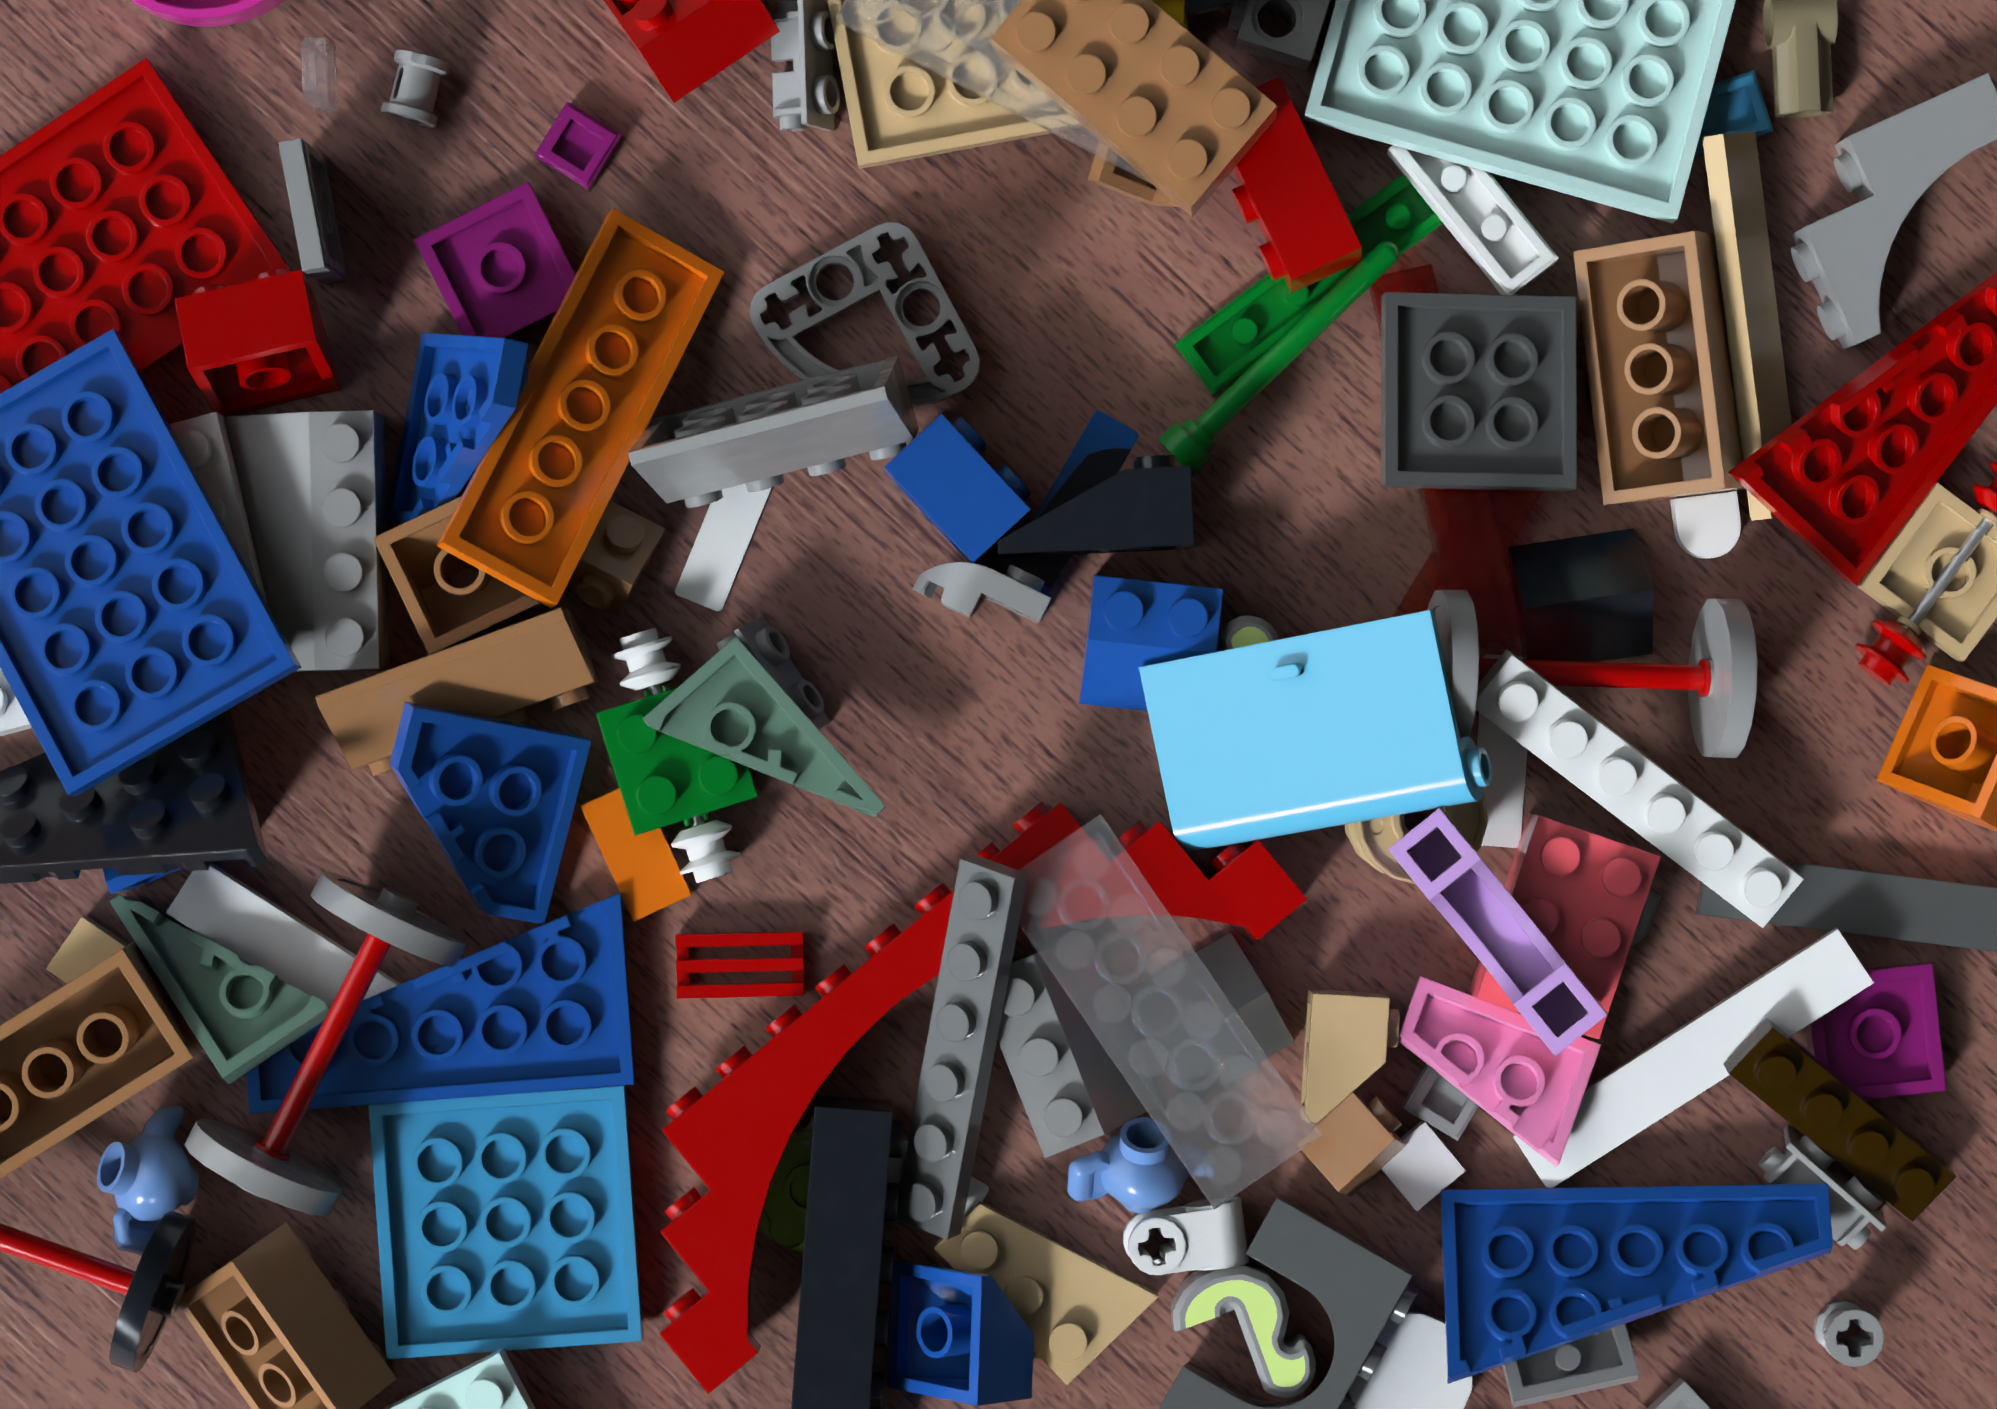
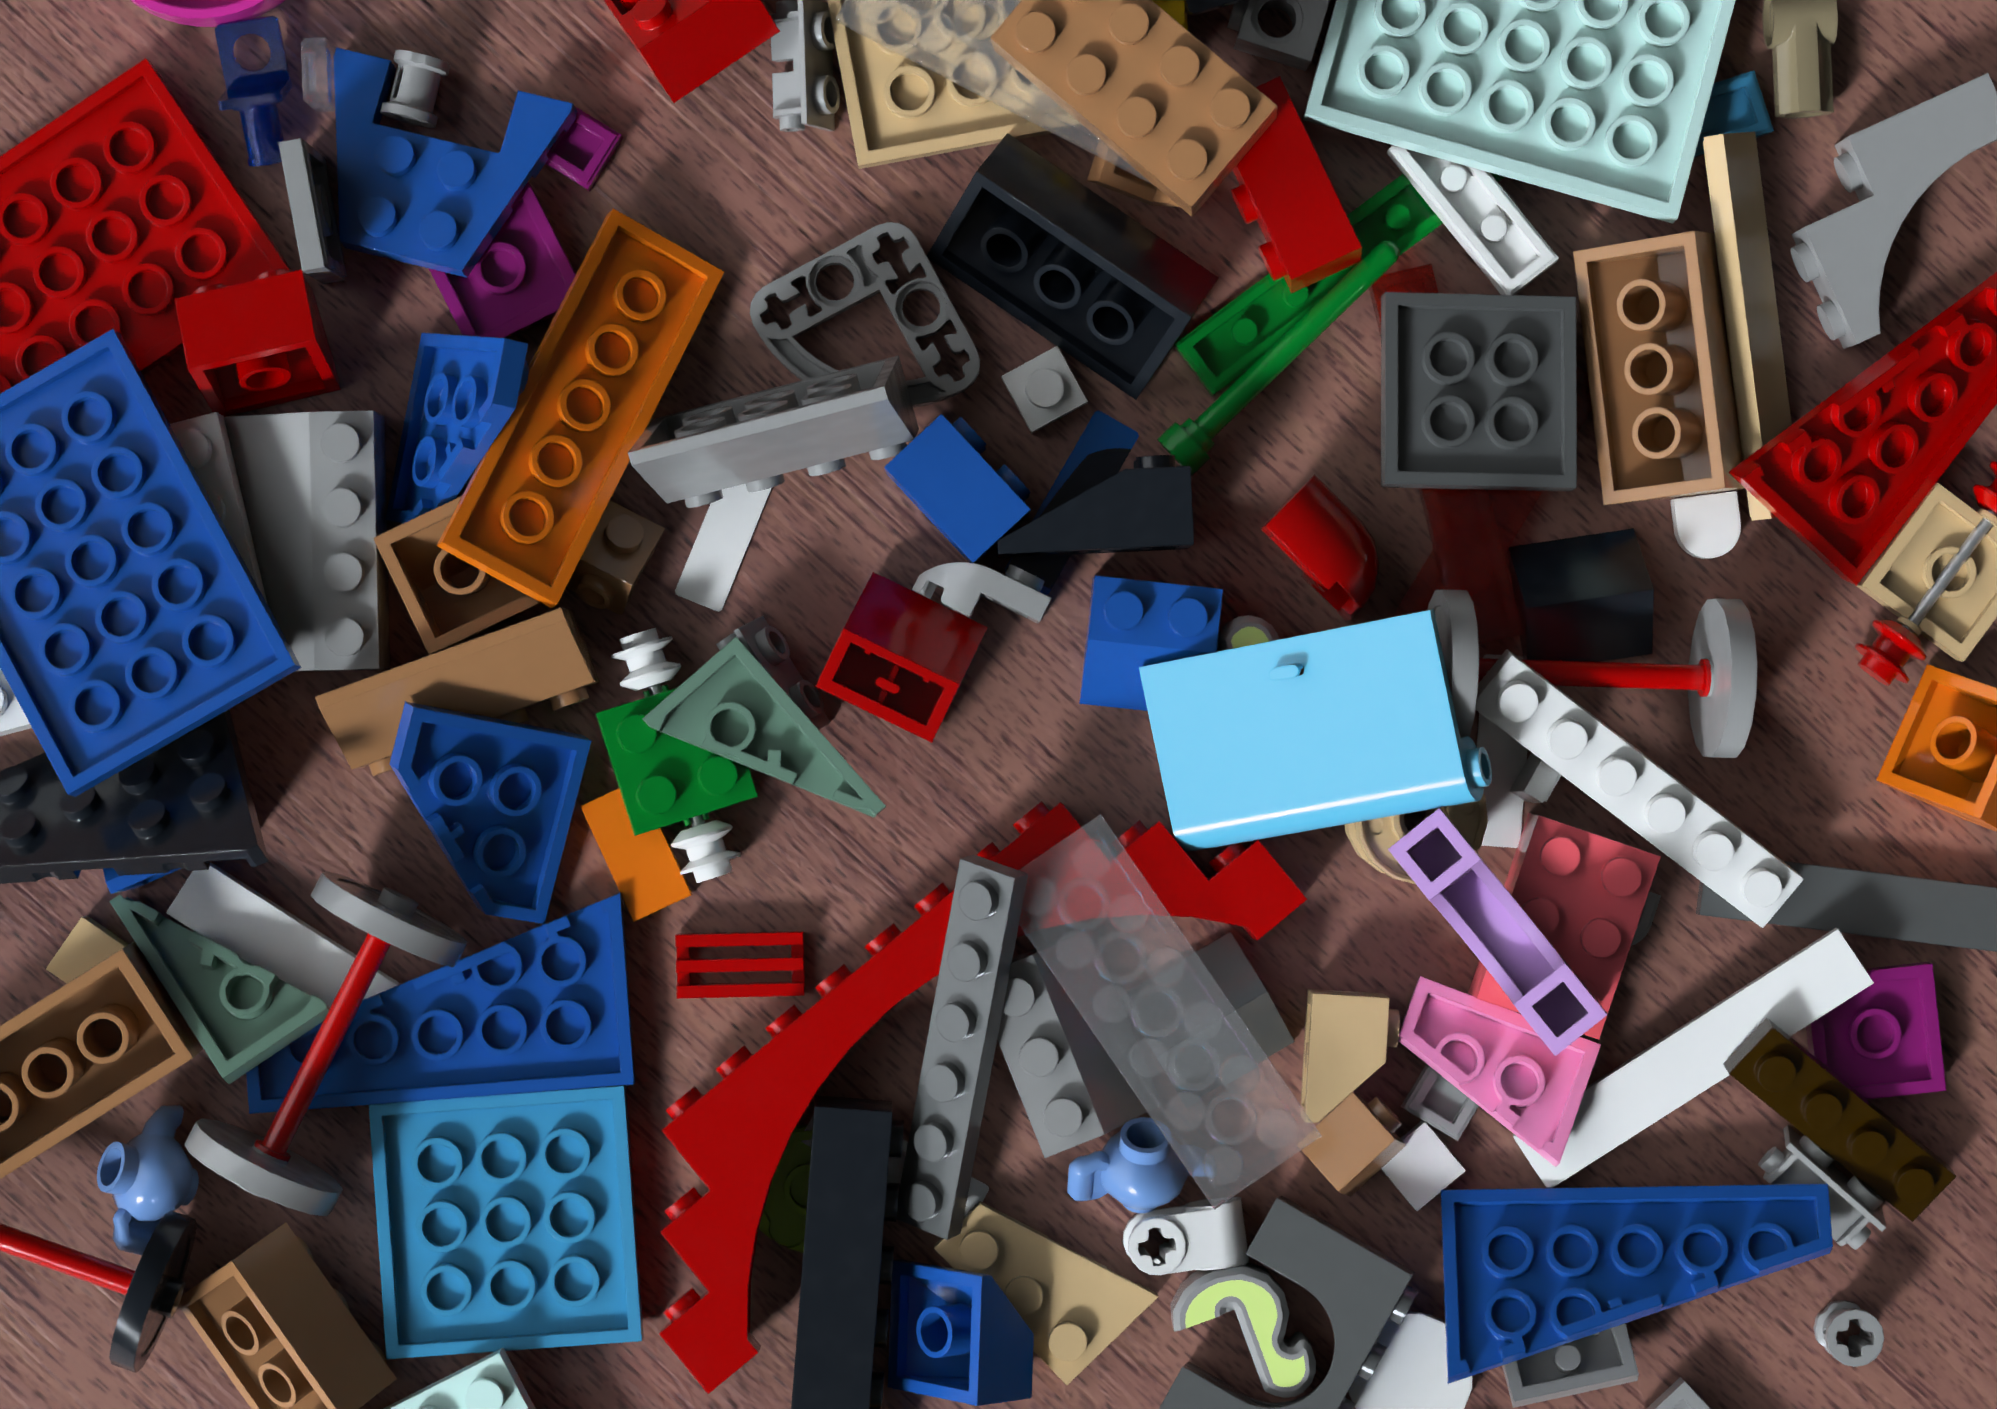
none -> clear blue bracket [215,16,292,167]
none -> blue wing [334,47,578,278]
none -> red slope [815,572,988,743]
none -> black slope [927,133,1219,400]
none -> white plate [1001,346,1088,434]
none -> red brick [1261,474,1379,621]
none -> white tile [1510,752,1561,803]

